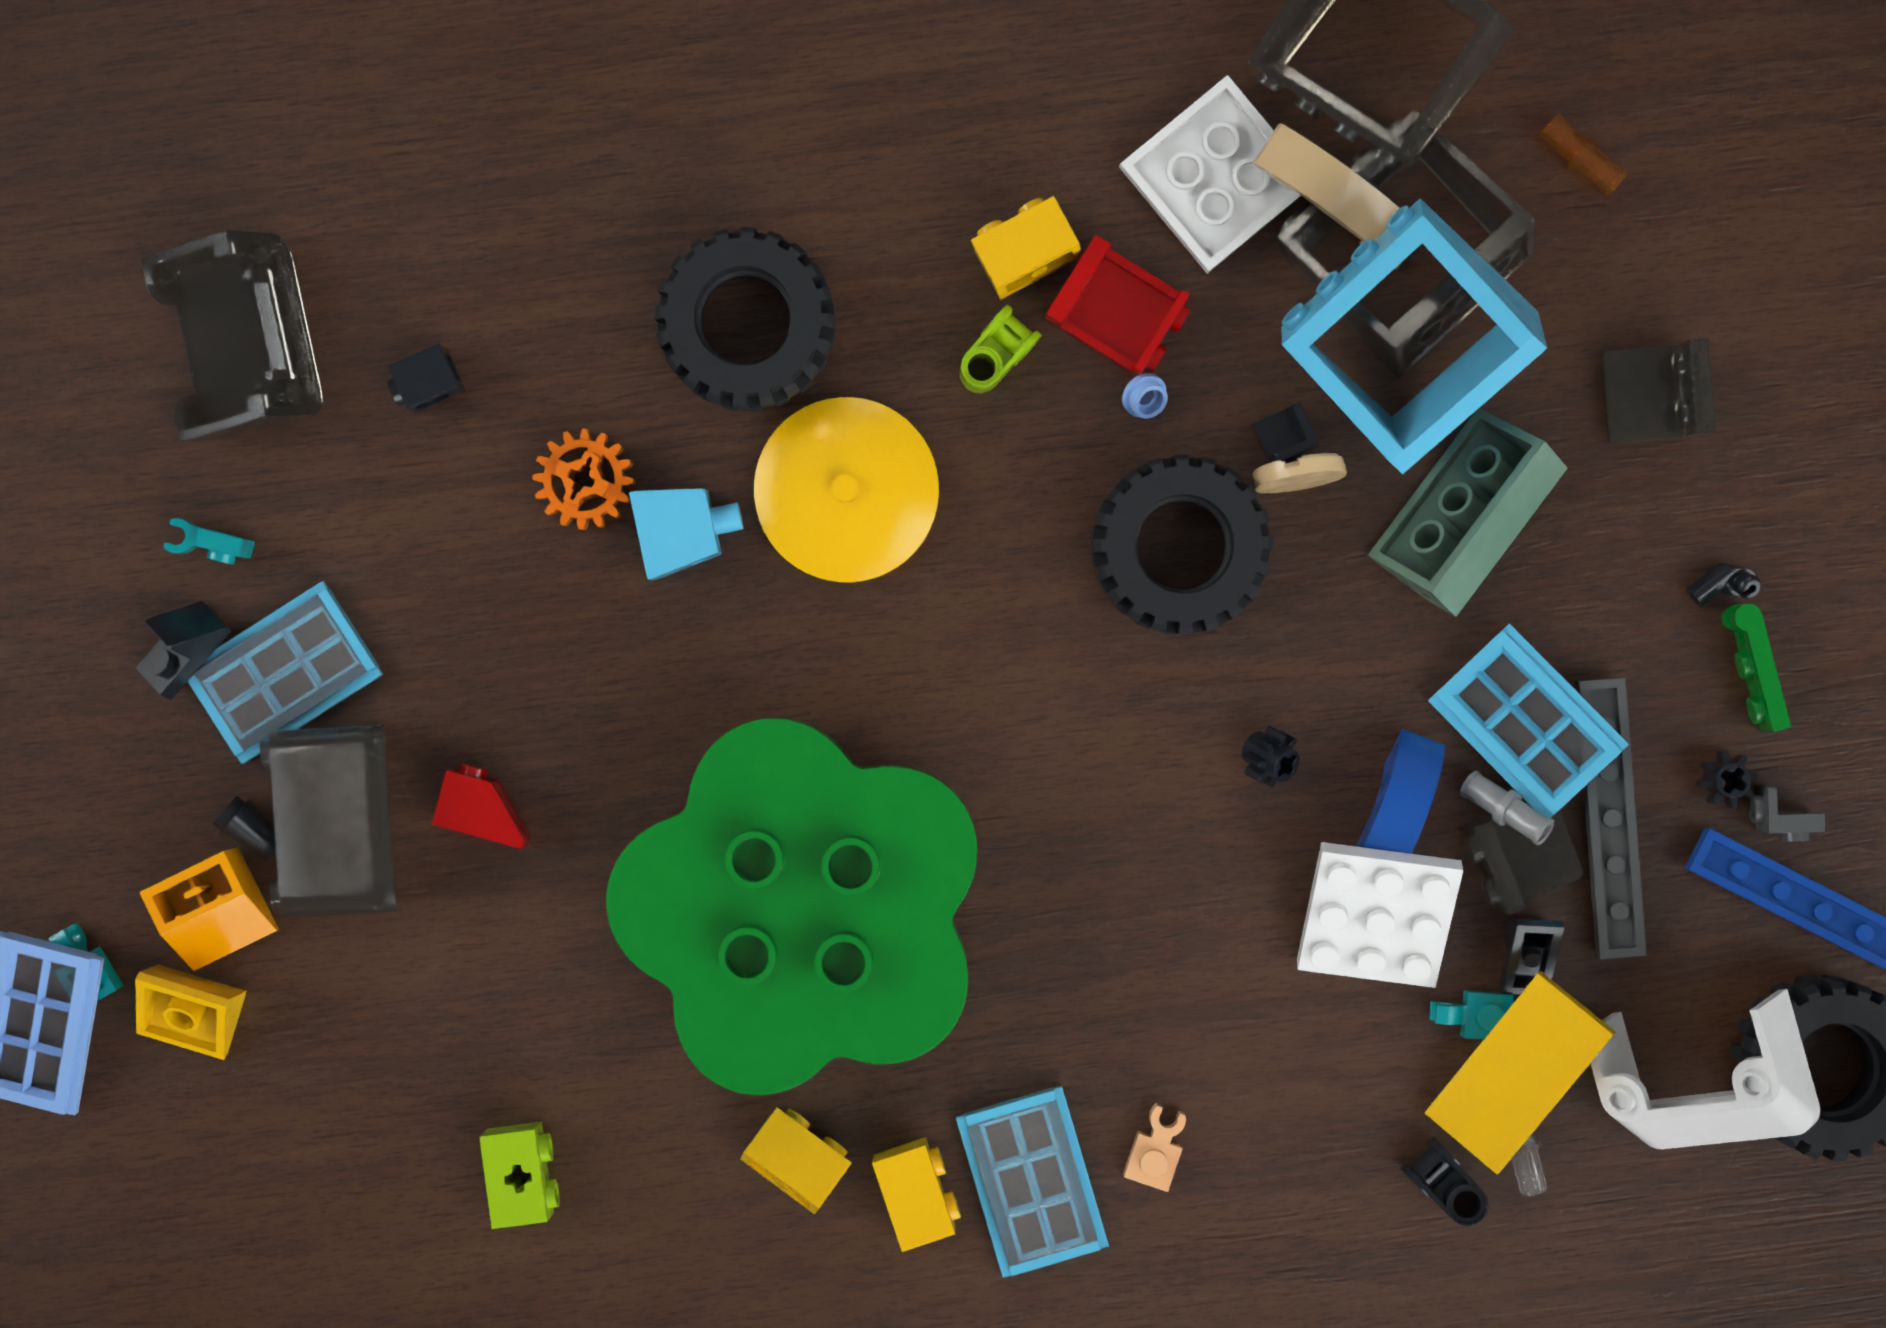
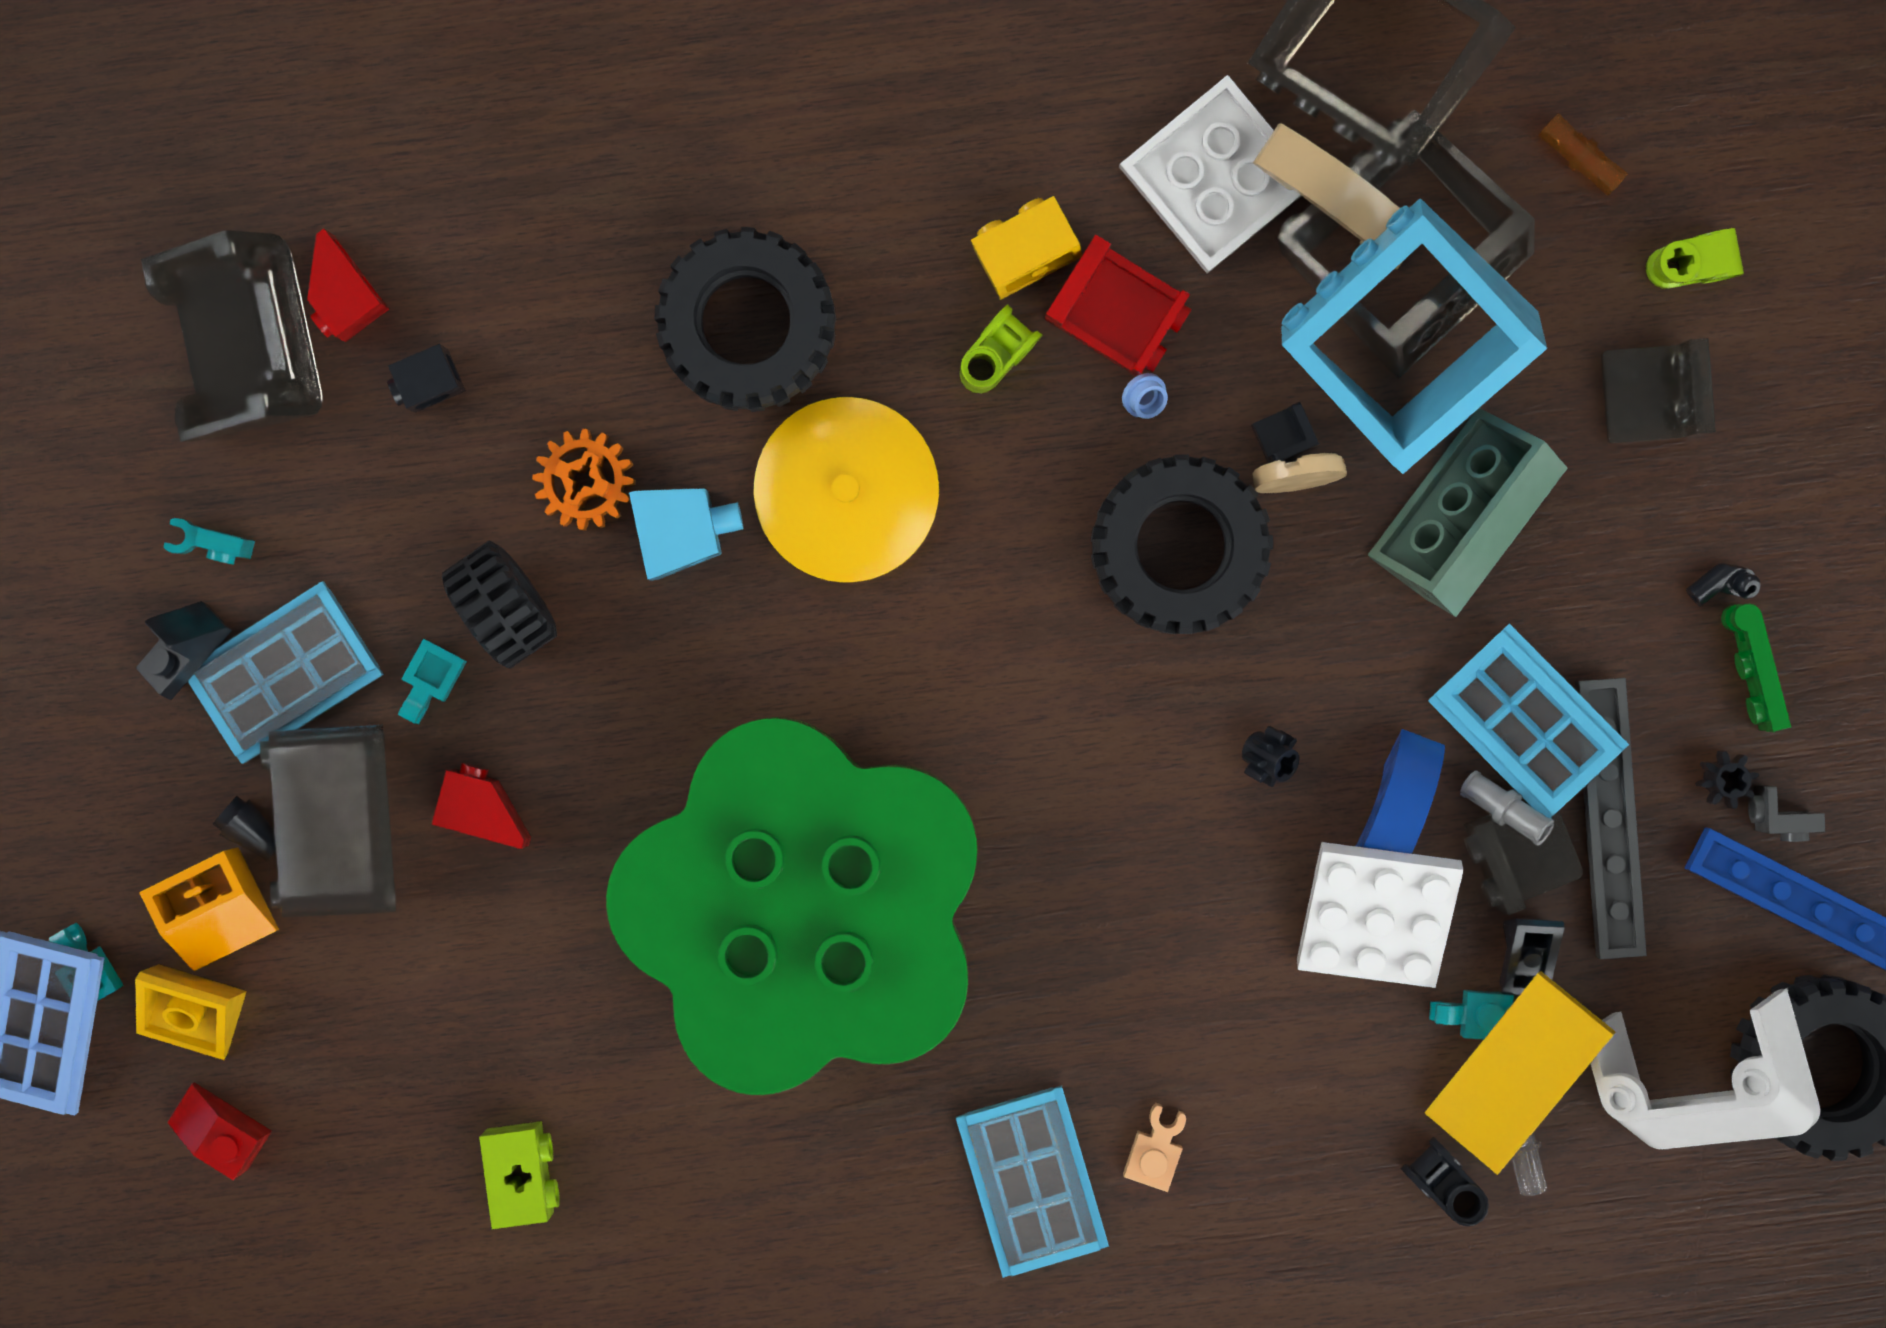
yellow brick [740,1107,852,1215] -> none
yellow brick [872,1137,961,1252] -> none
none -> red slope [167,1082,272,1180]
none -> red slope [307,228,389,342]
none -> teal plate [398,639,467,724]
none -> black tyre [442,540,557,669]
none -> lime piece [1646,228,1744,289]

